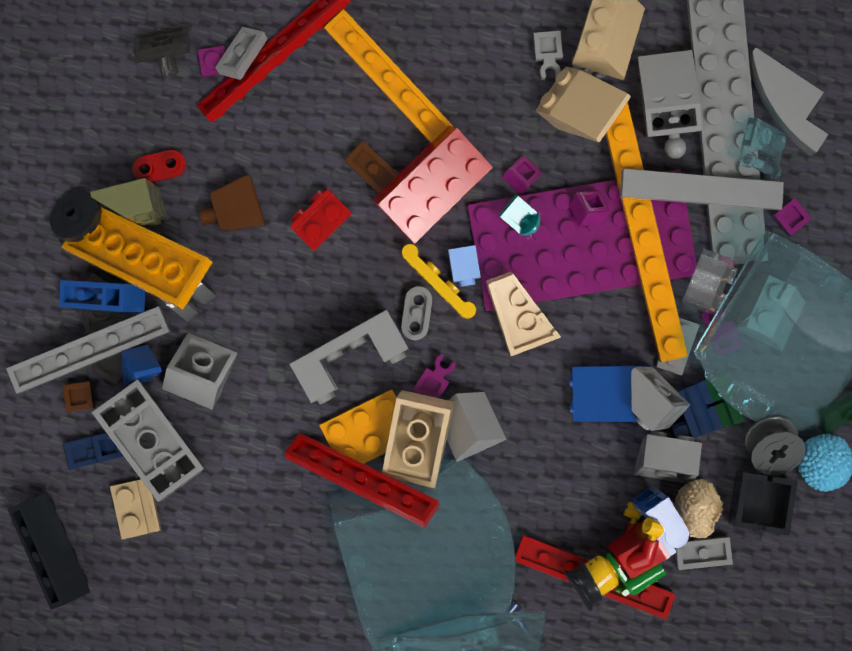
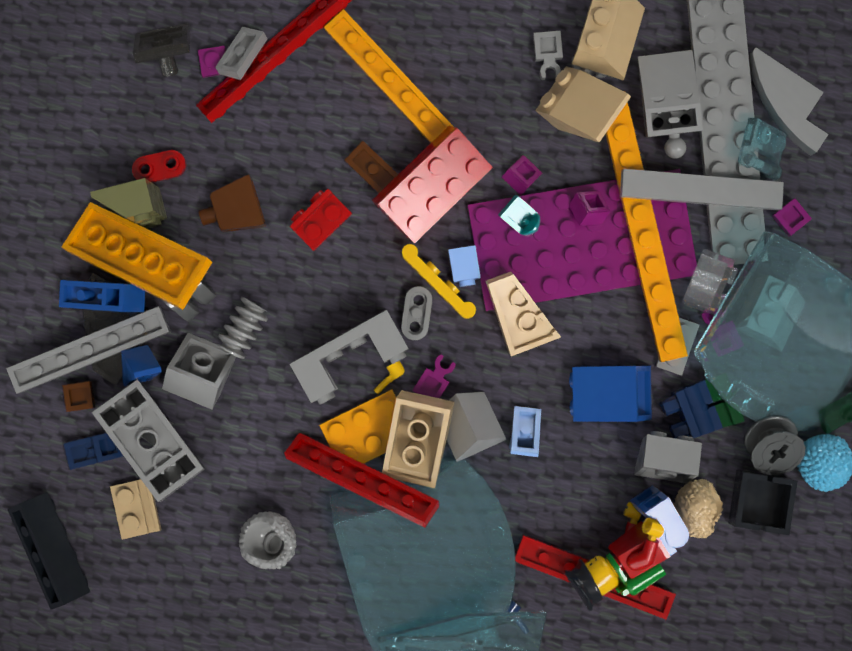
black plate [50,190,102,243] -> none
light grey slope [631,367,690,431] -> none
light grey plate [675,536,733,570] -> none
none -> light grey piece [216,297,268,359]
none -> light grey hair [239,511,297,569]
none -> yellow hand [374,361,405,394]
none -> light blue slope [509,406,541,457]

